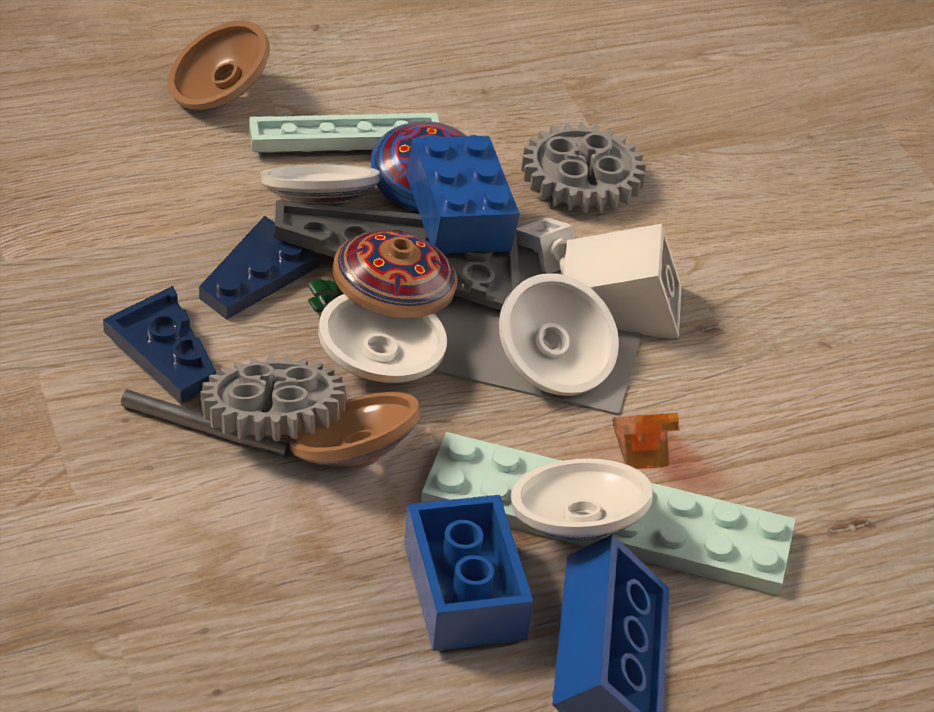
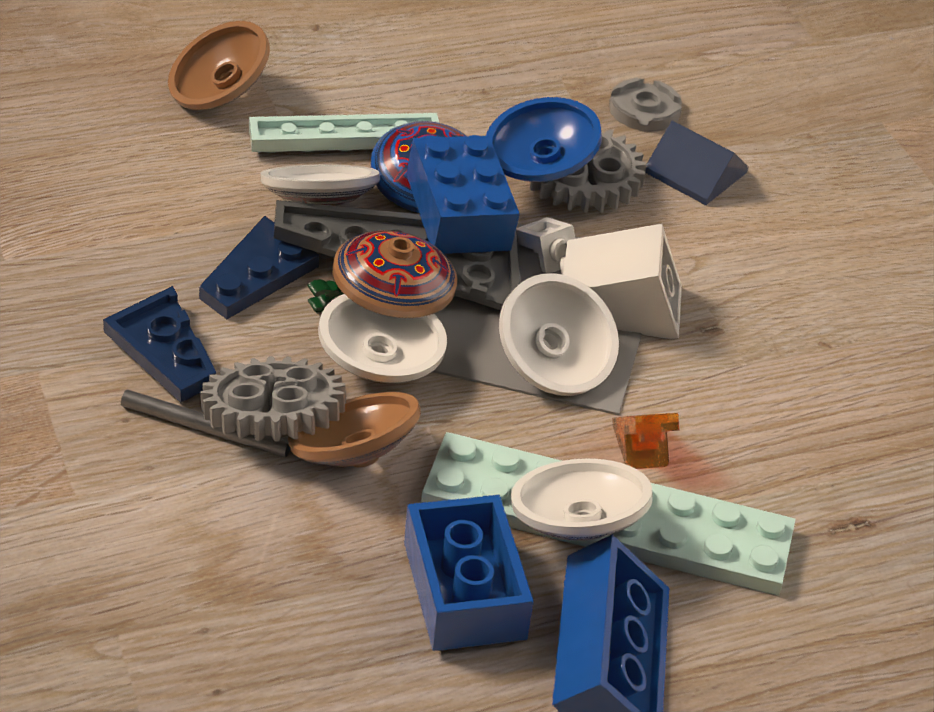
none -> blue dish [486,97,602,182]
none -> light grey tile [609,78,682,131]
none -> dark blue slope [645,121,748,205]

